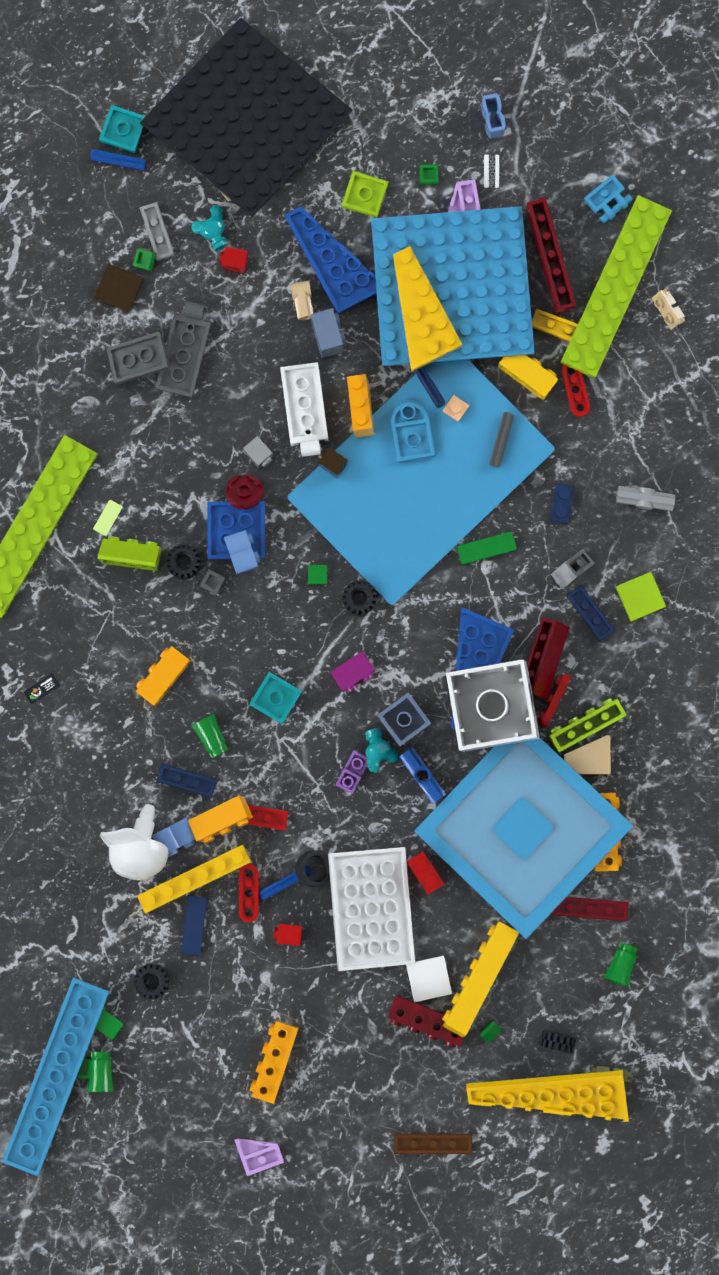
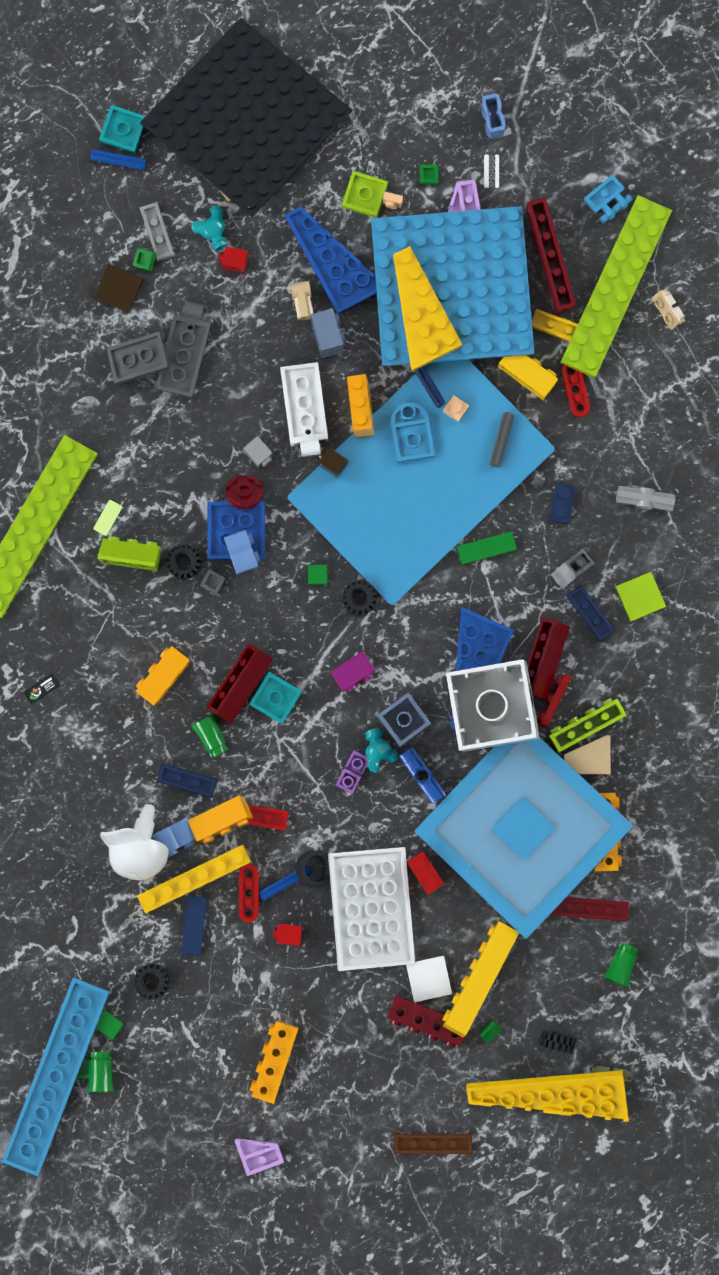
none -> dark red brick [206,643,273,724]
none -> light nougat plate [383,192,403,209]

